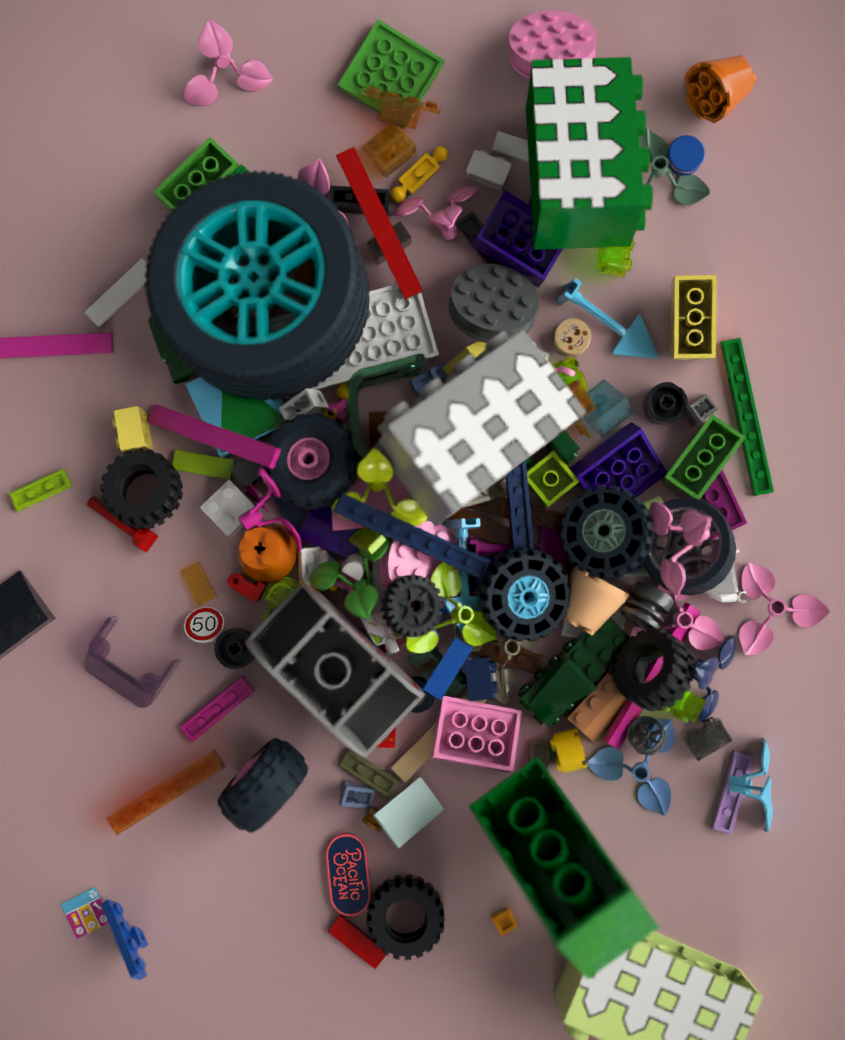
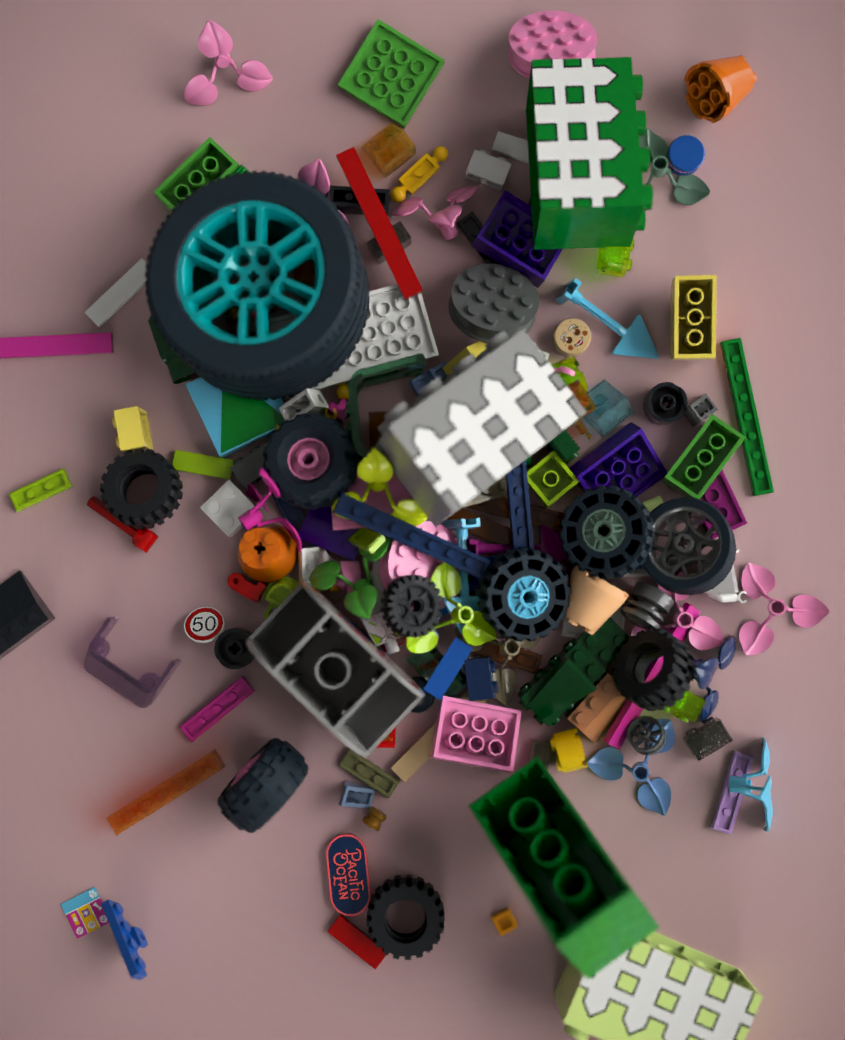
dark pink tile [148,404,281,469] -> none
clear yellow tile [181,562,217,606] -> none
white brick [342,554,365,581] -> none
clear orange bracket [362,86,441,130] -> none
light aqua tile [373,777,444,848] -> none
bright pink plant [649,502,711,595] -> none

